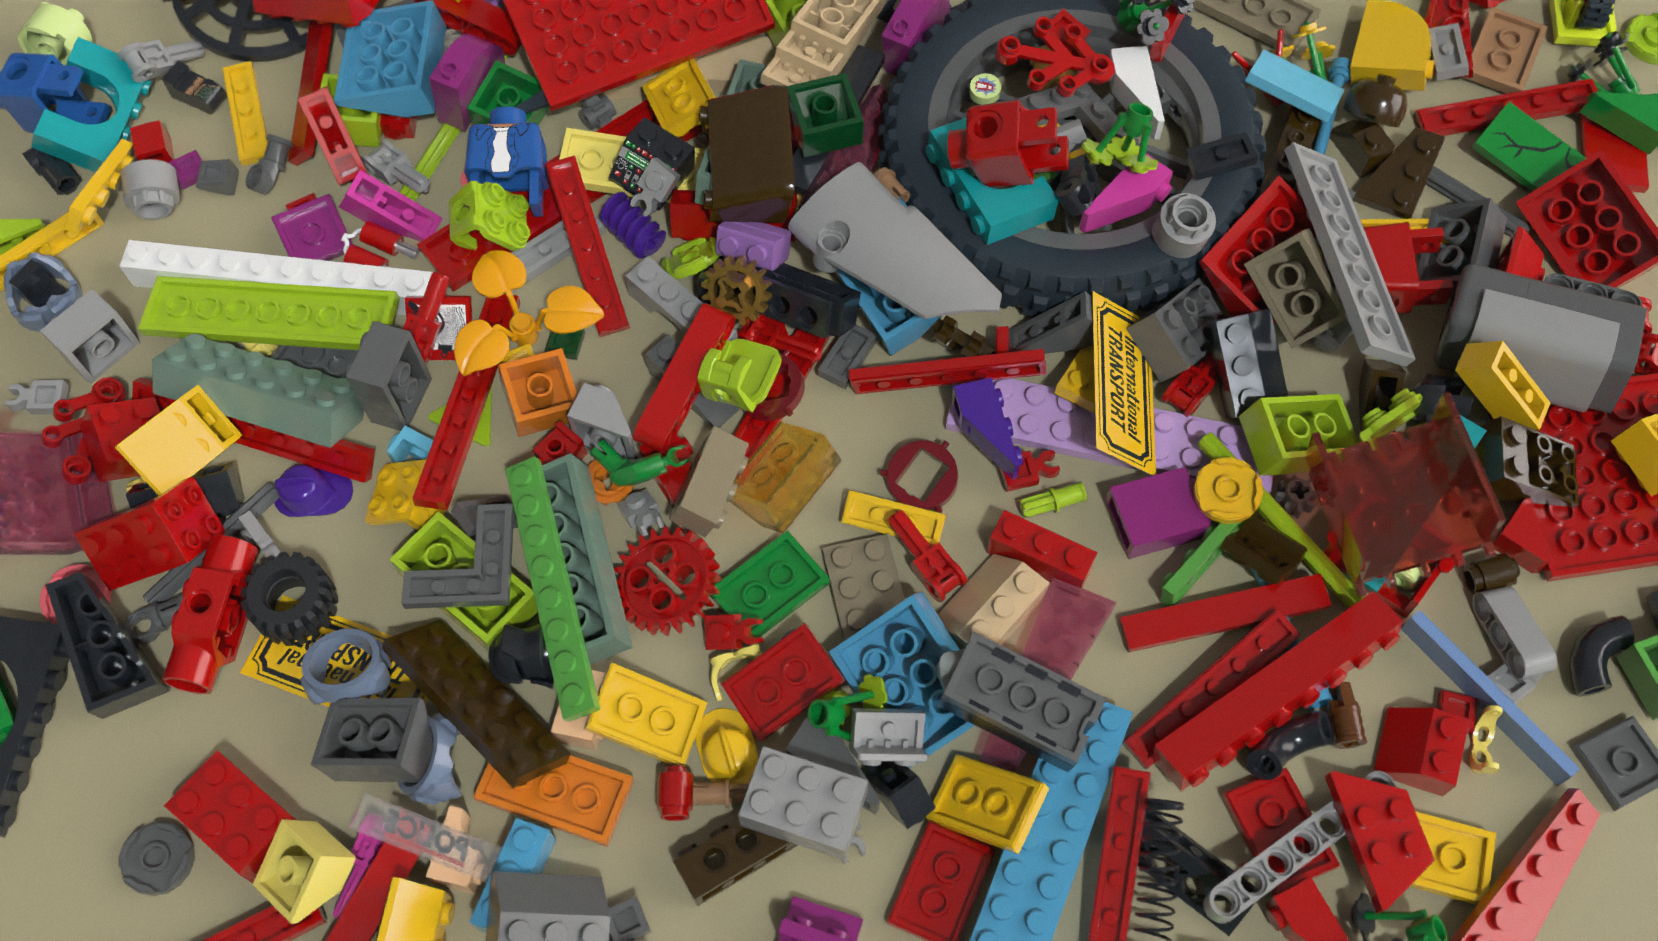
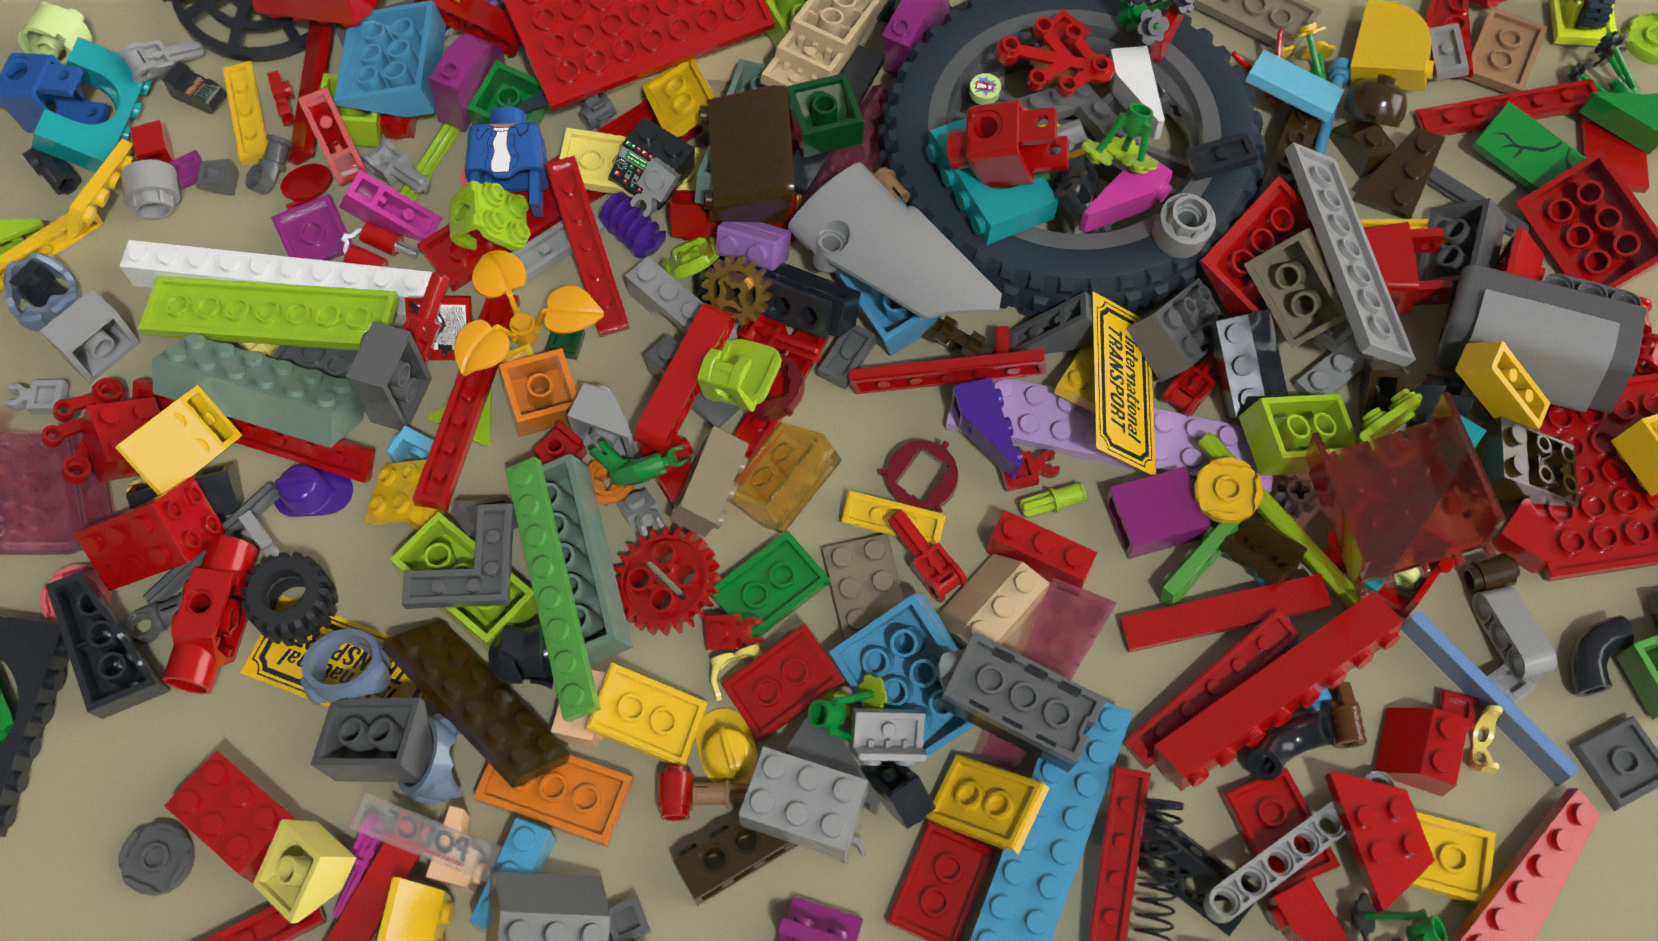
none -> red plate [267,70,295,127]
none -> red piece [280,164,332,201]
none -> light grey plate [1293,335,1379,396]

